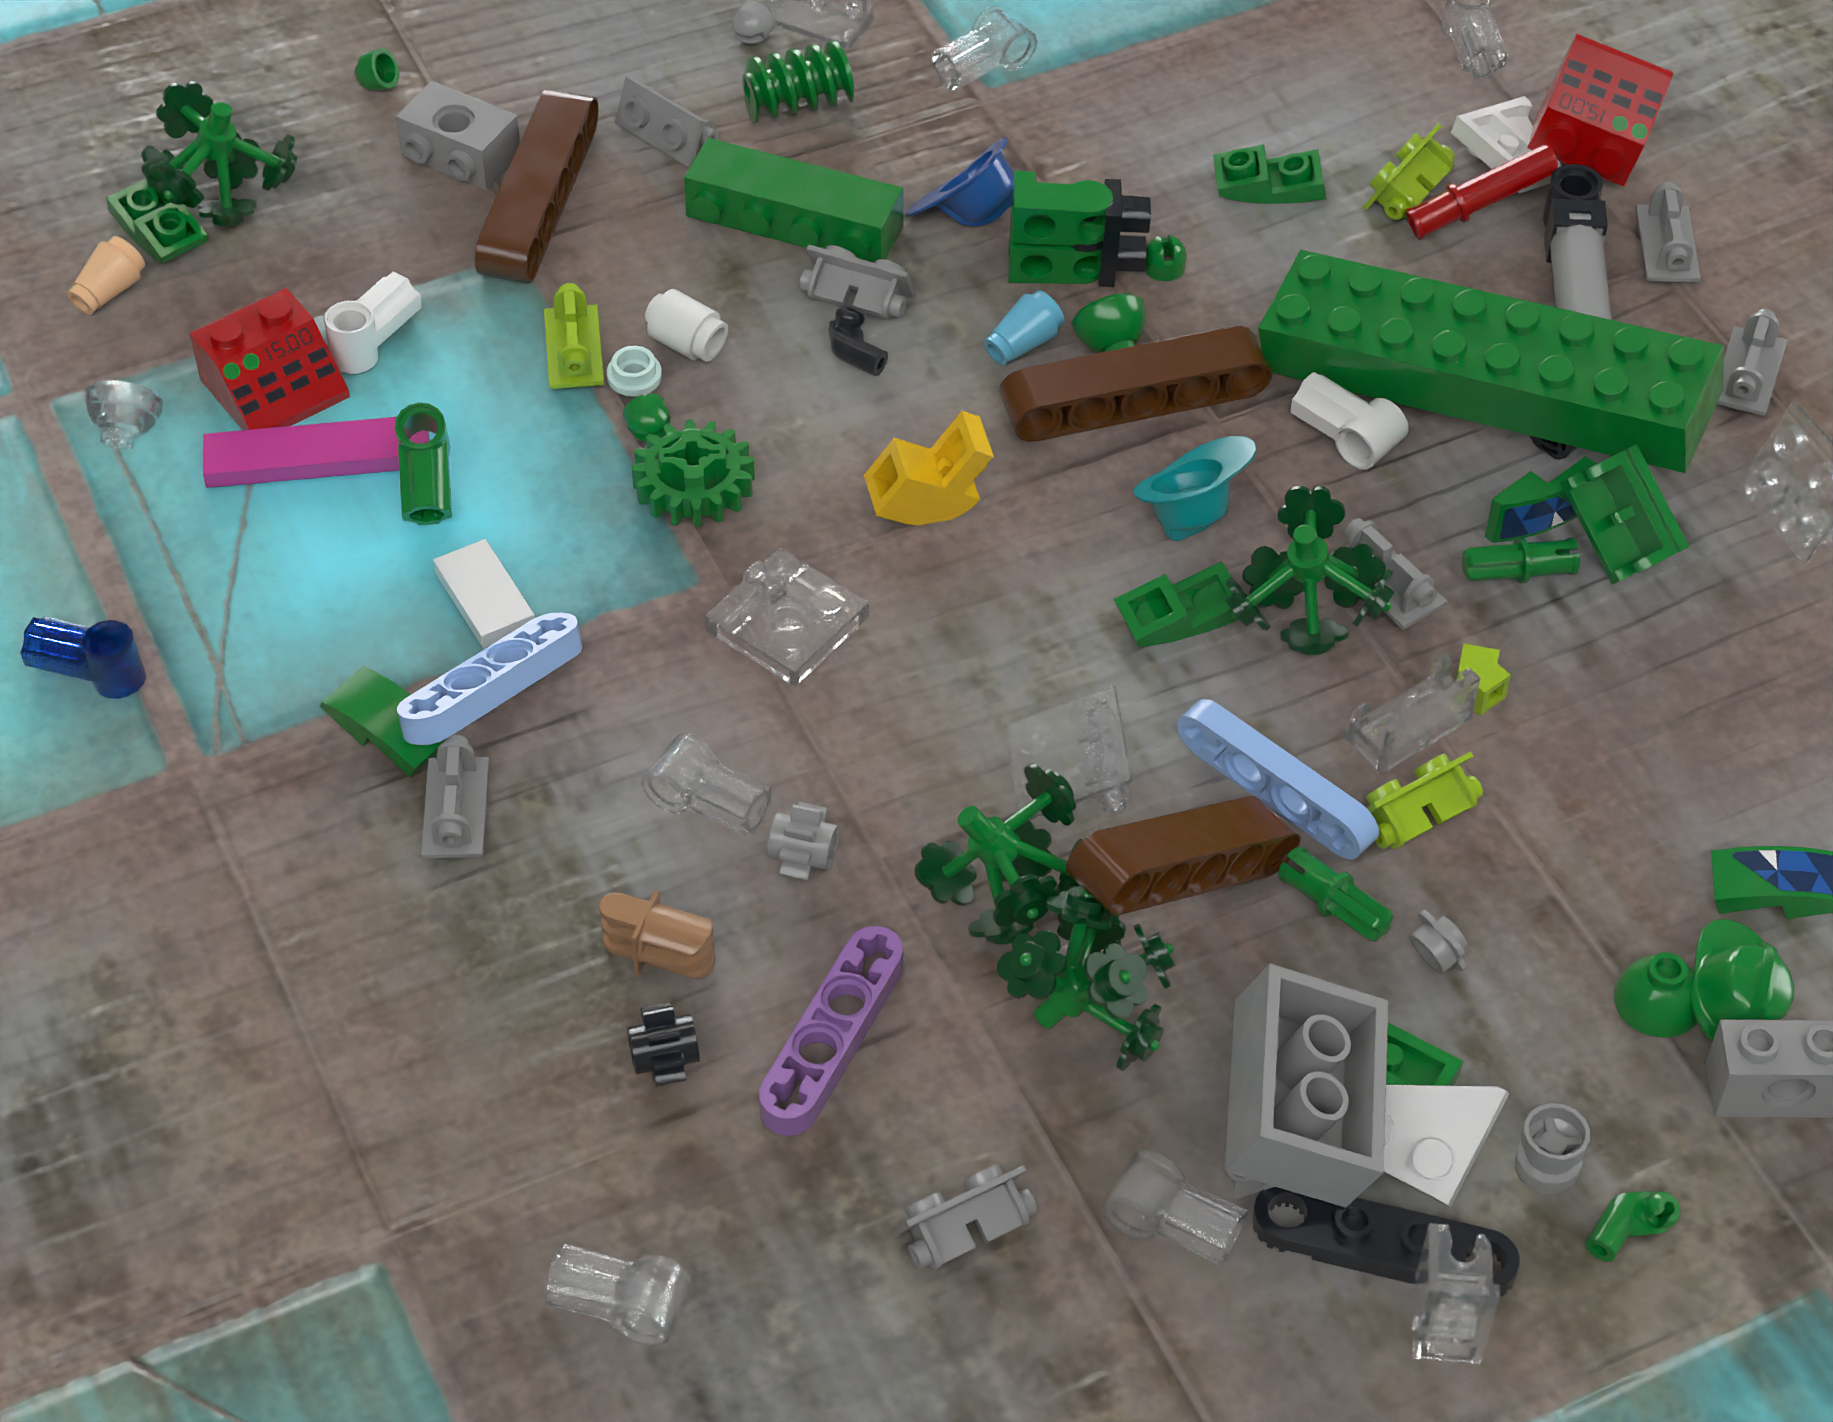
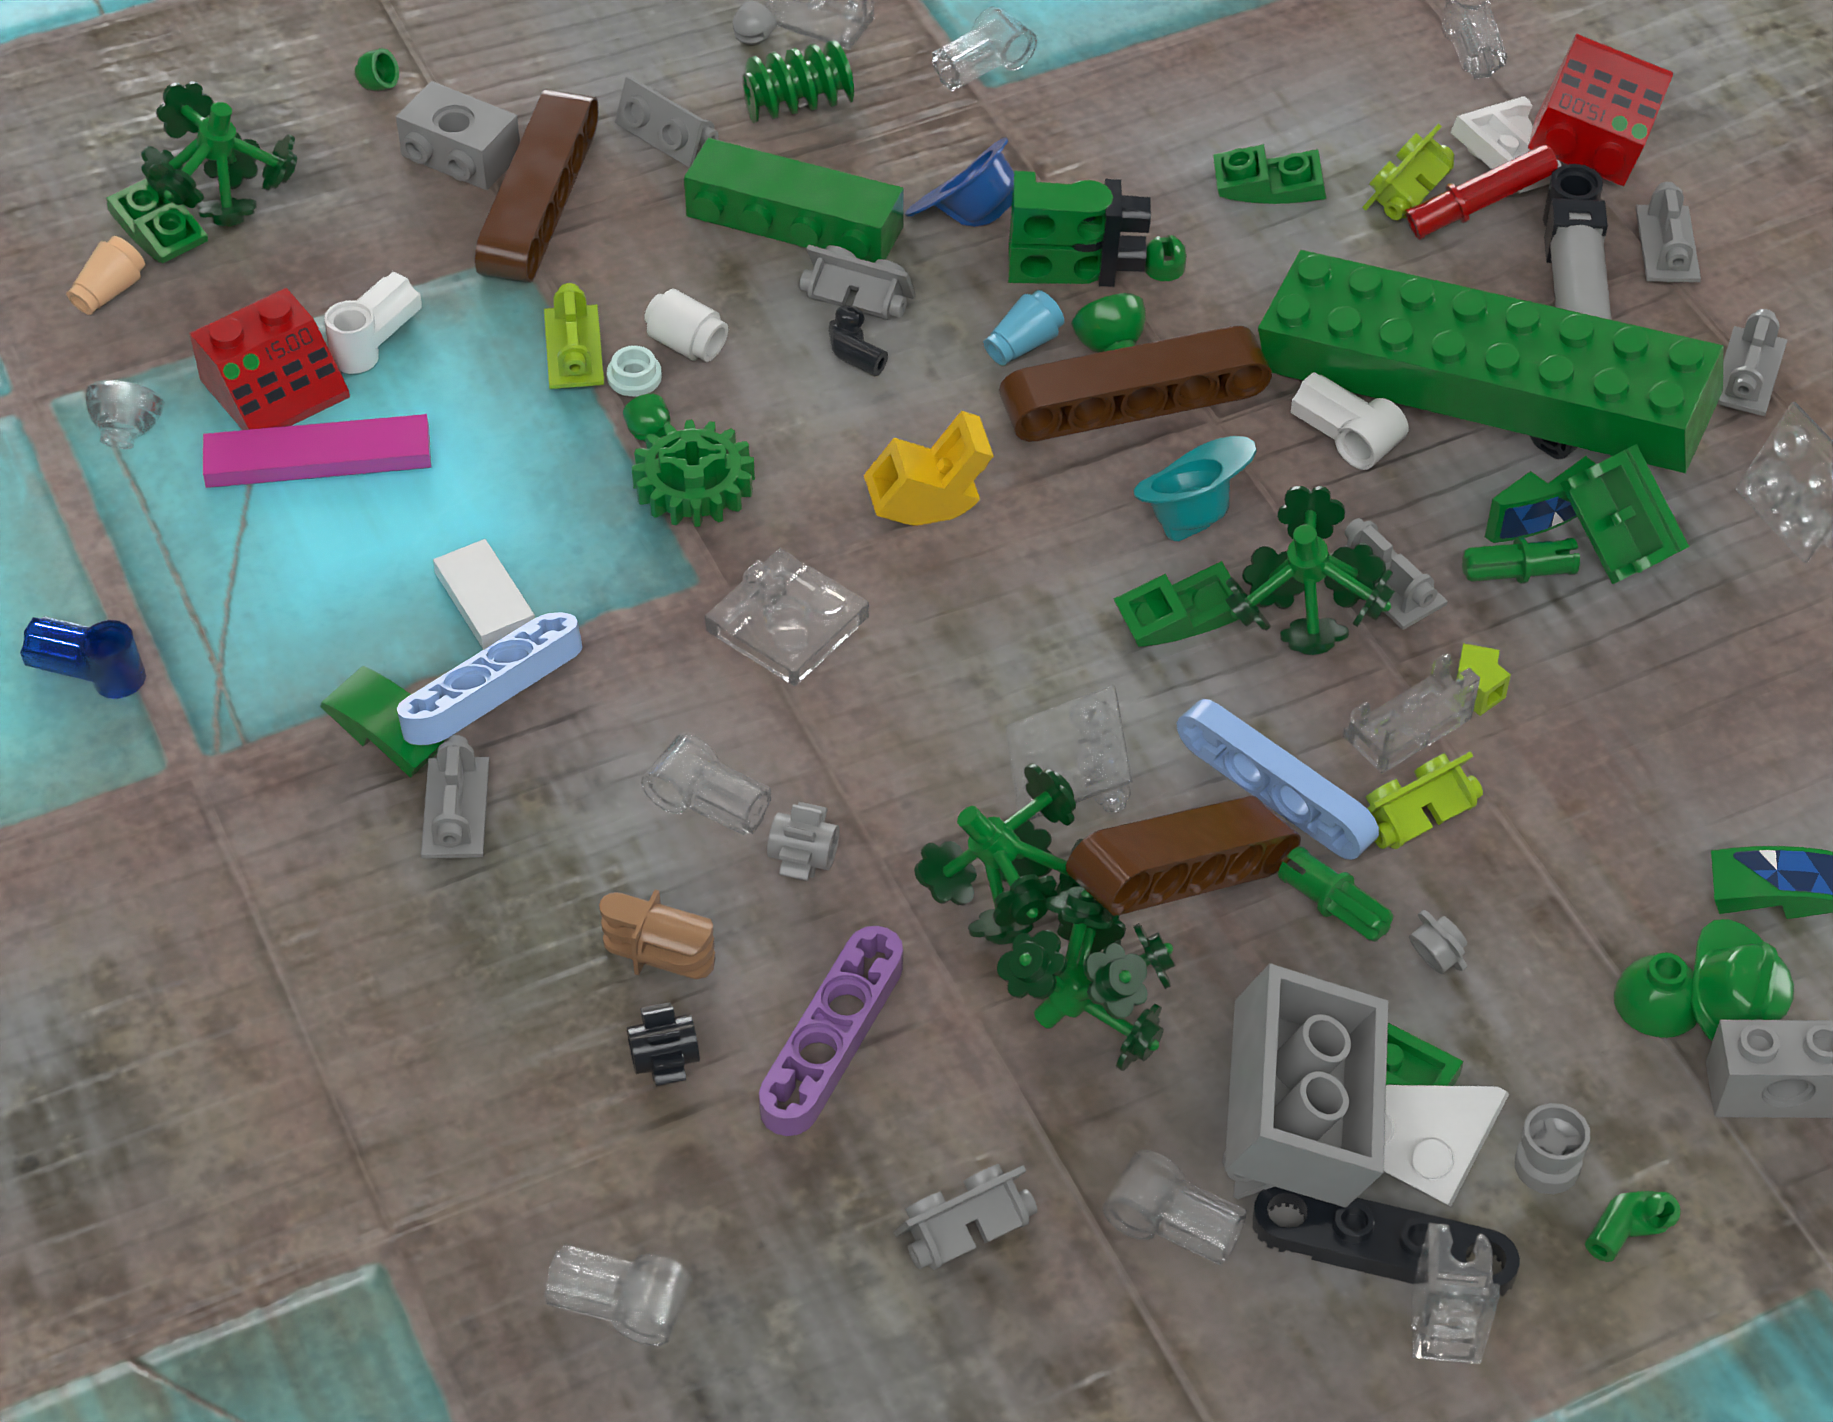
green piece [394,402,452,525] -> none

